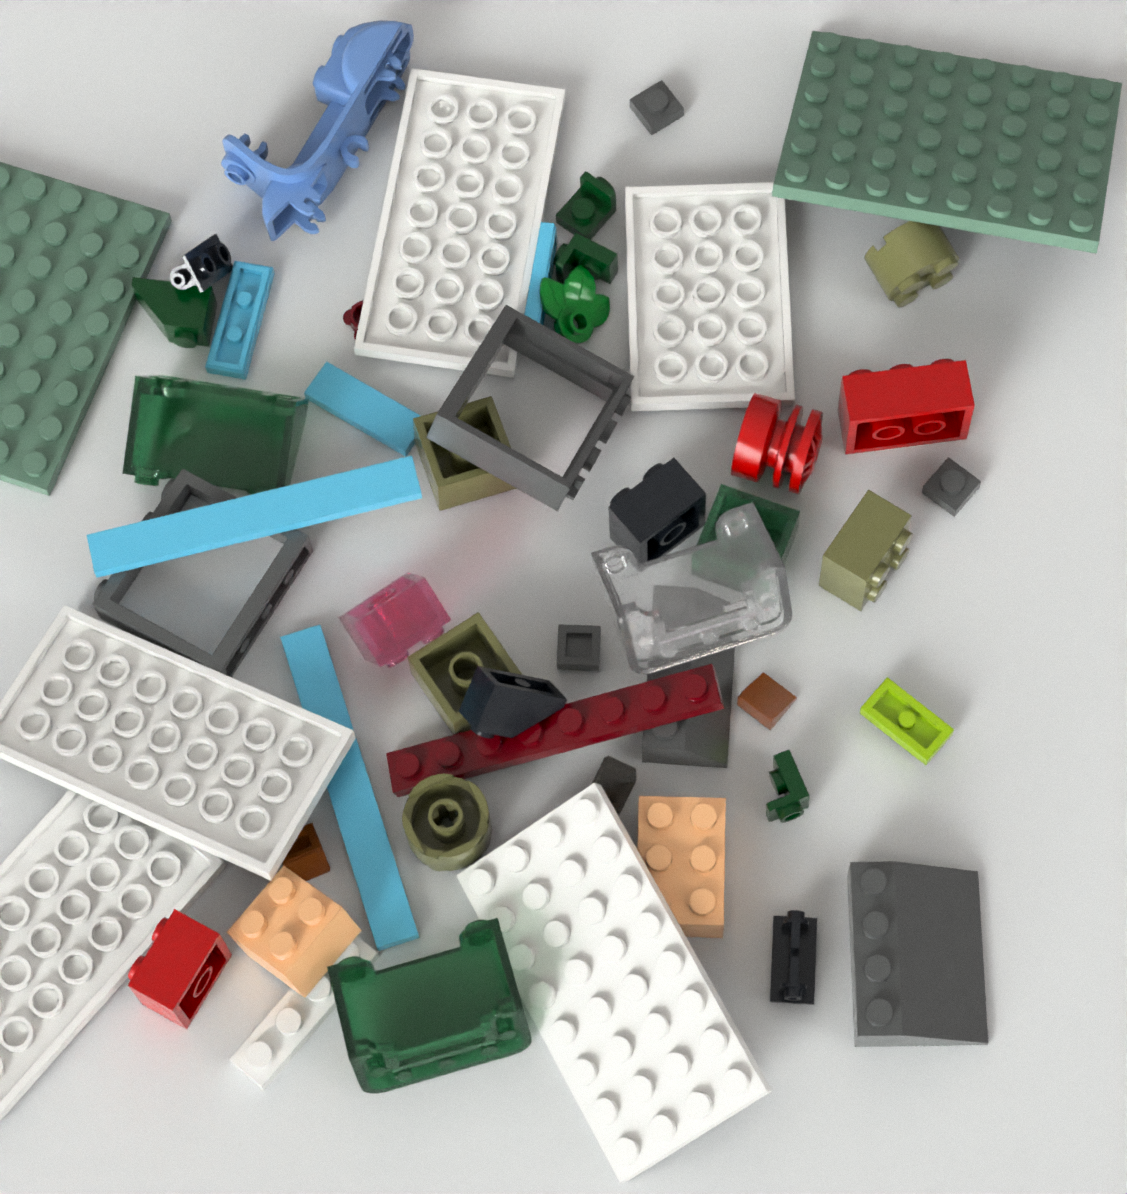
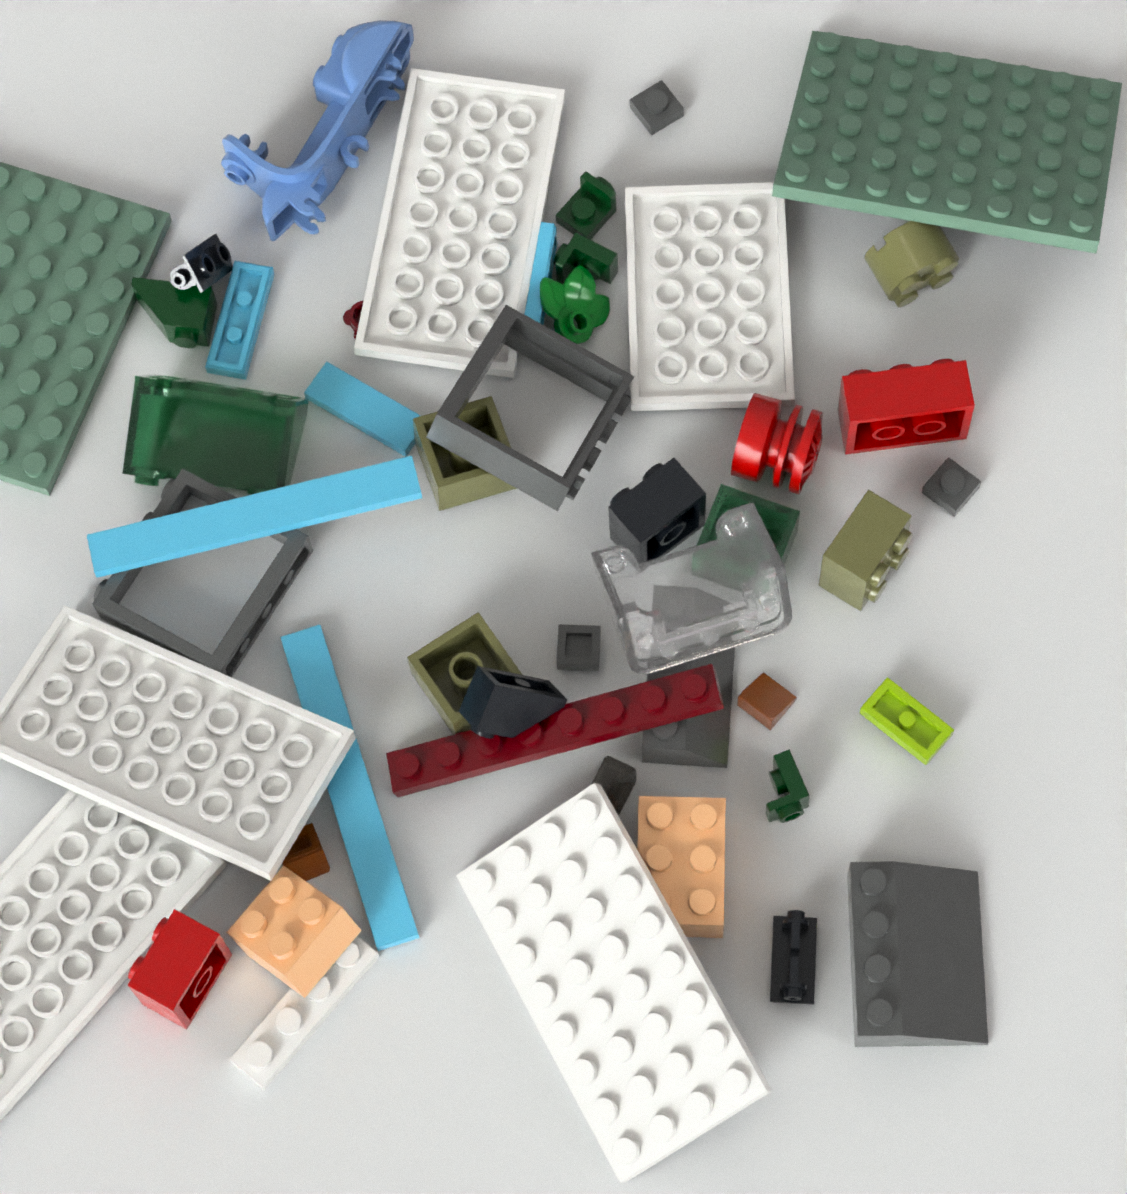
clear green windscreen [327,918,532,1094] -> none
clear pink brick [338,572,451,668] -> none
olive brick [402,773,492,872] -> none

